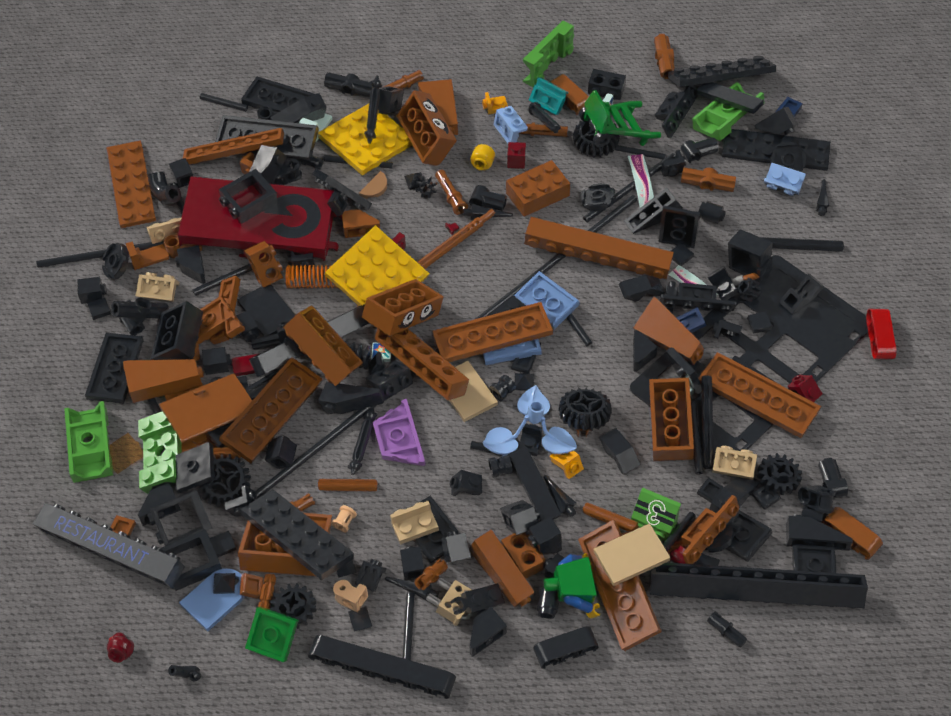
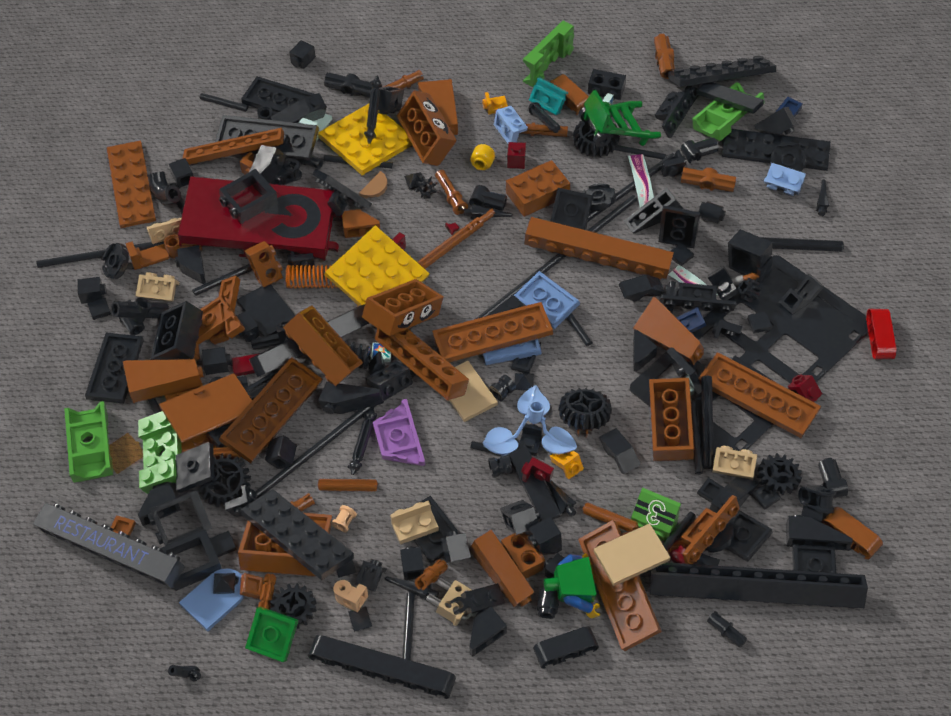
dark red animal [107,632,134,663] -> none
black bracket [450,470,482,496] -> none
none -> black brick [289,40,316,69]
none -> dark red bracket [521,457,554,482]
none -> black plate [550,188,594,230]

